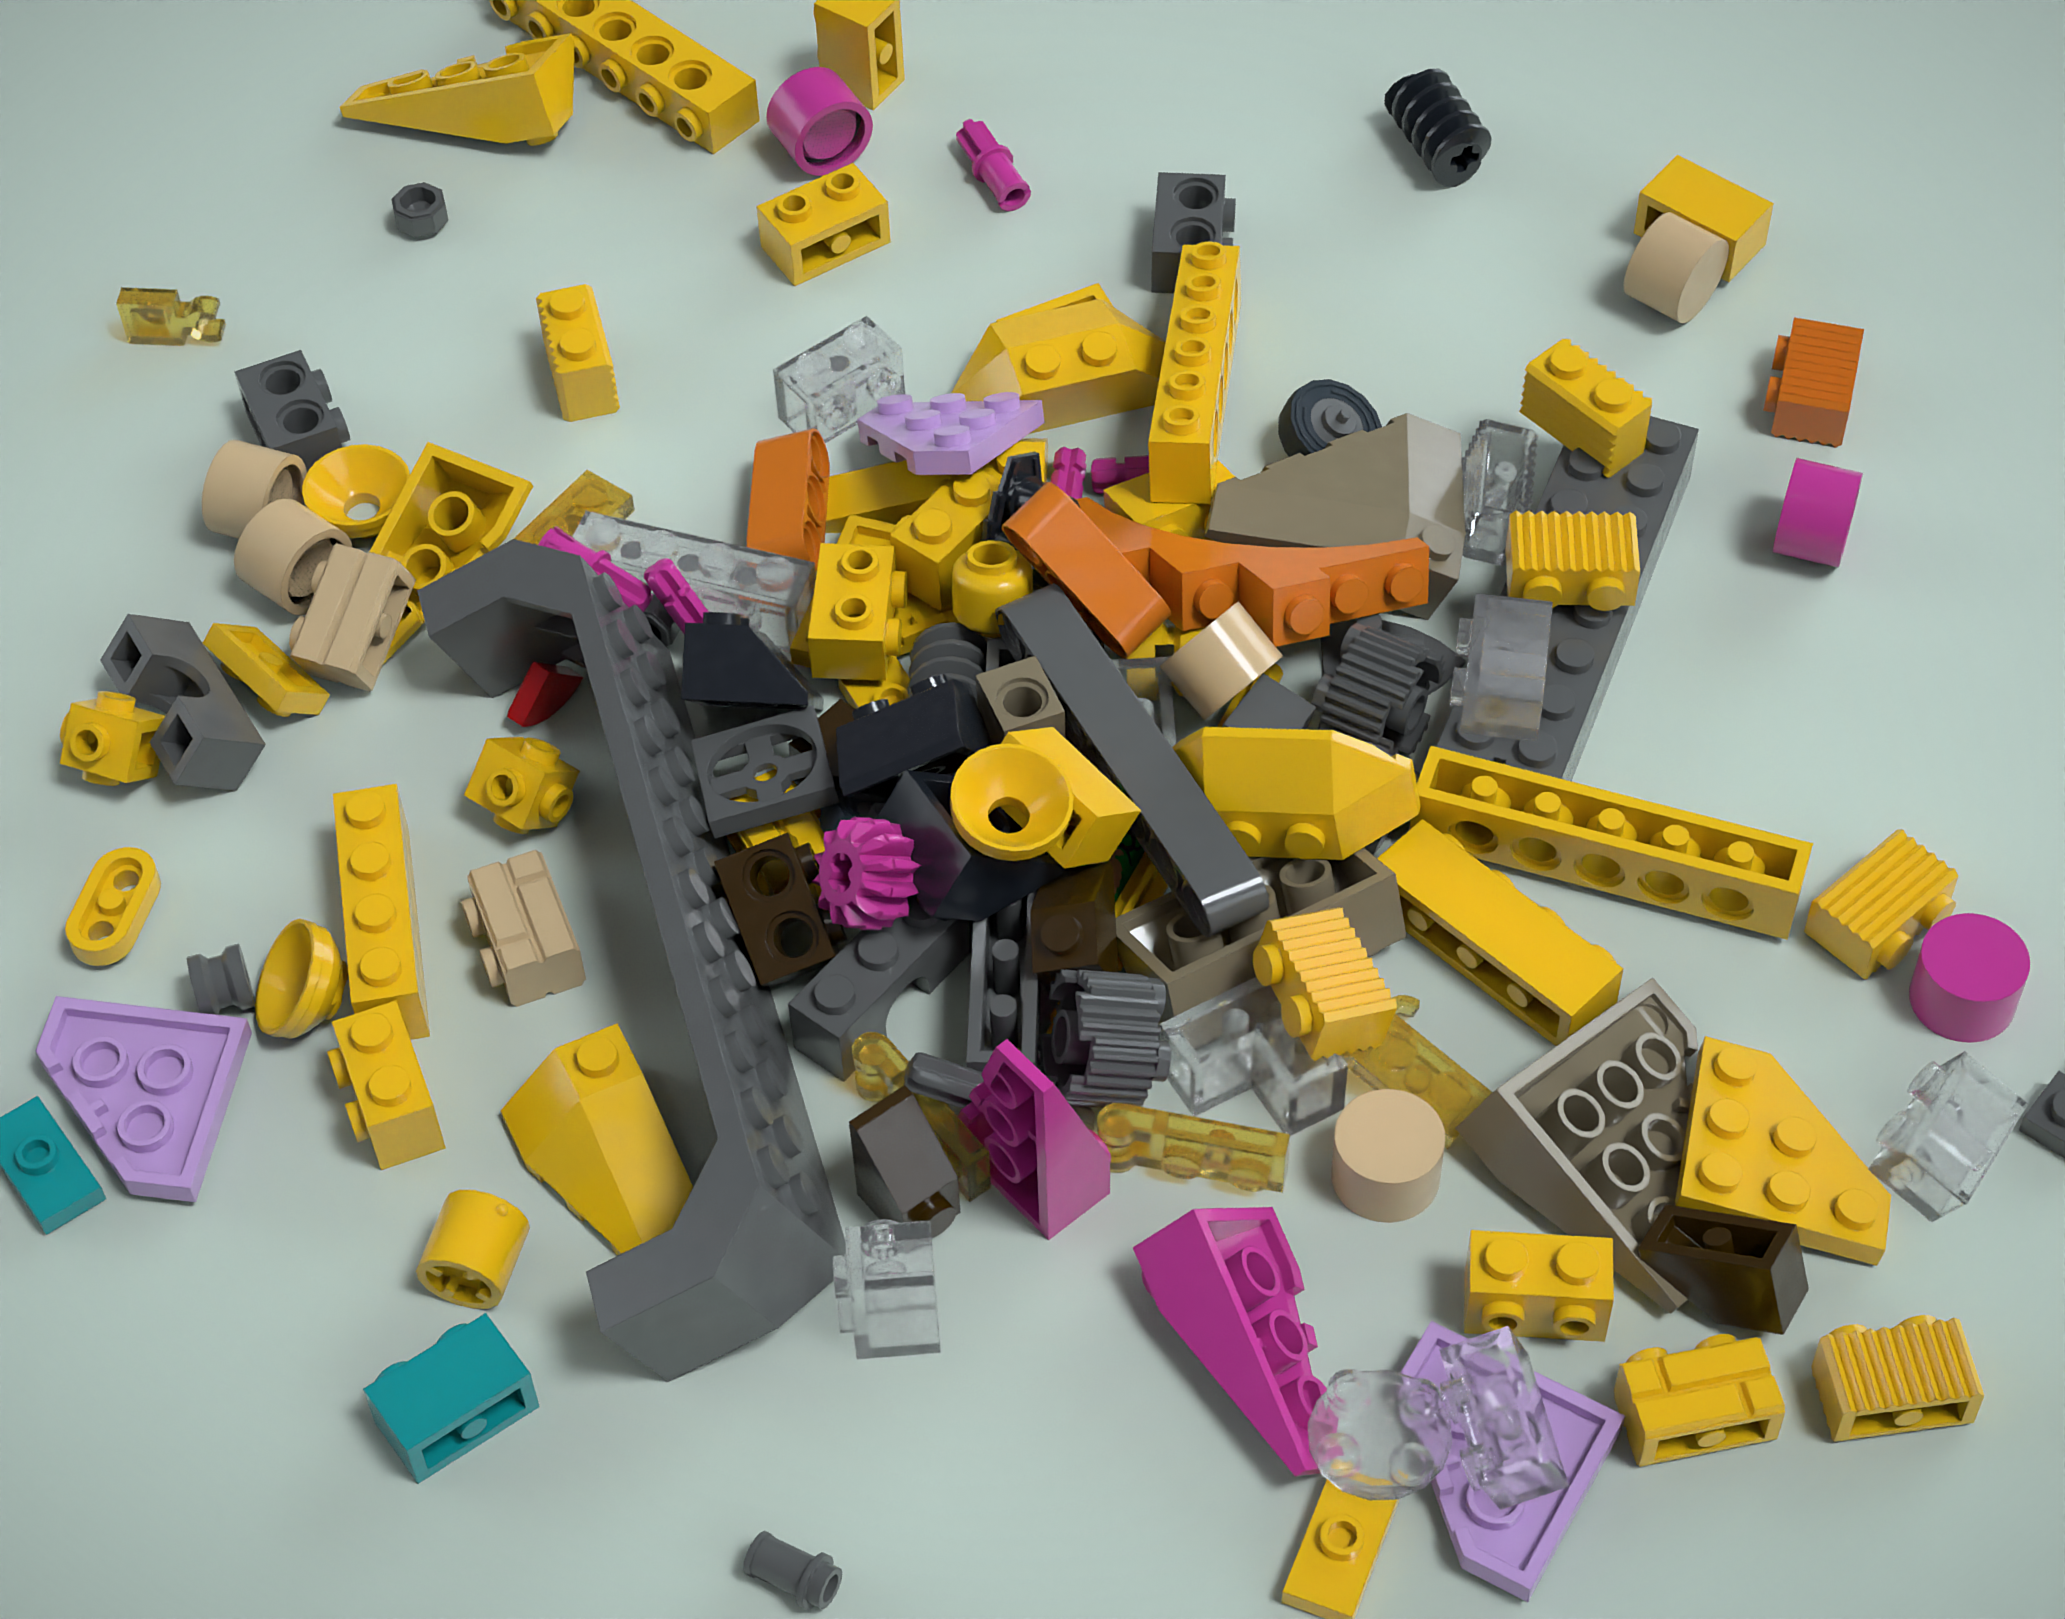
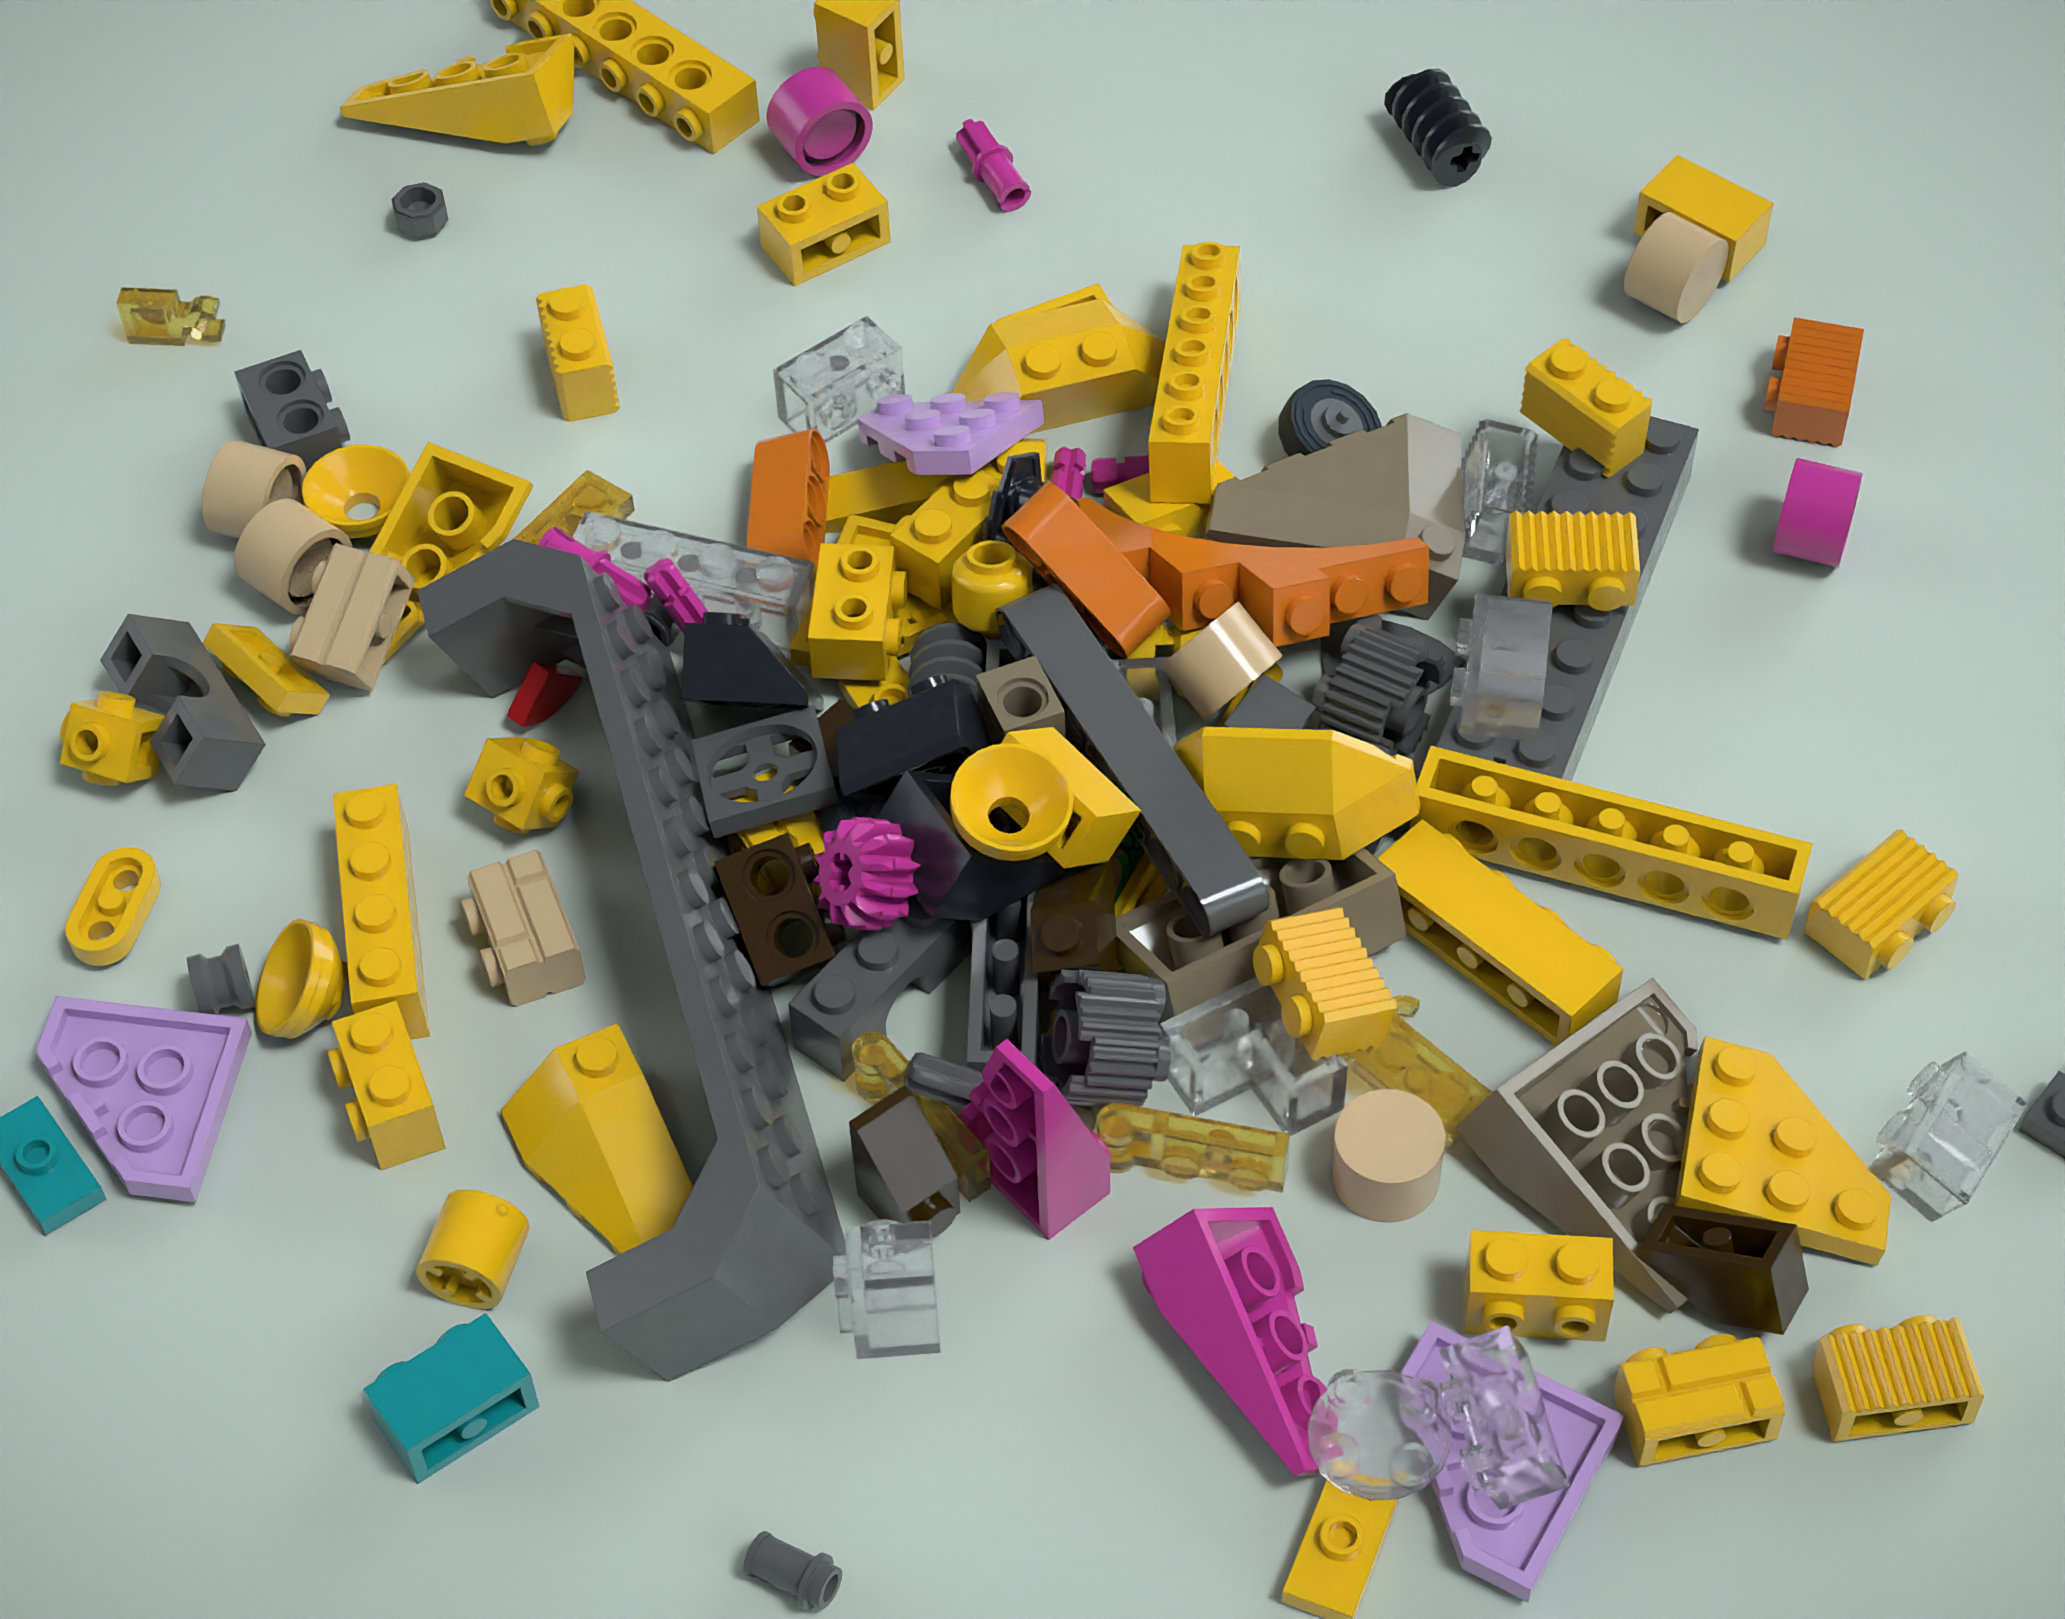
dark grey brick [1151,172,1236,293] -> none
dark pink piece [1909,913,2030,1043] -> none

